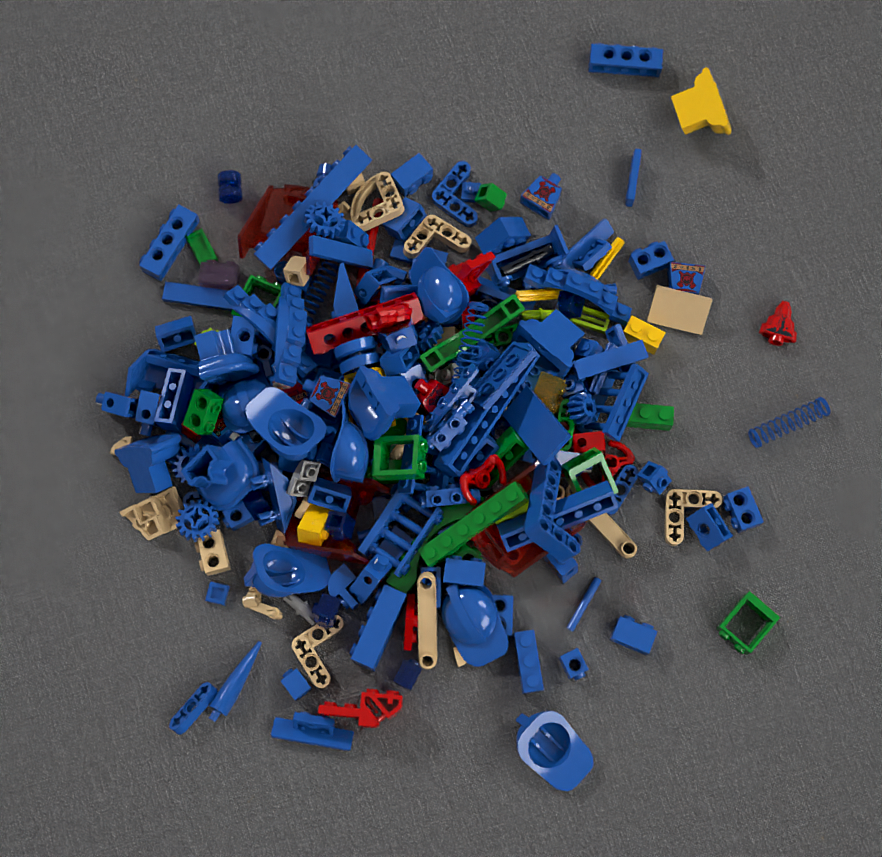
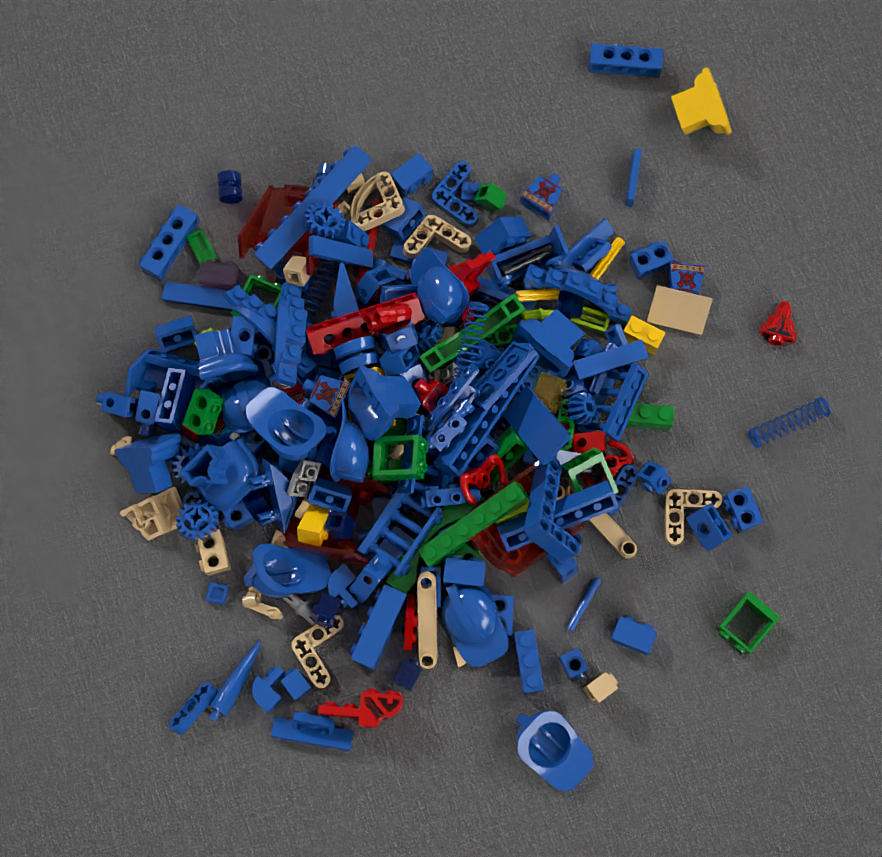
none -> blue brick [252,666,285,713]
none -> tan brick [583,672,618,705]

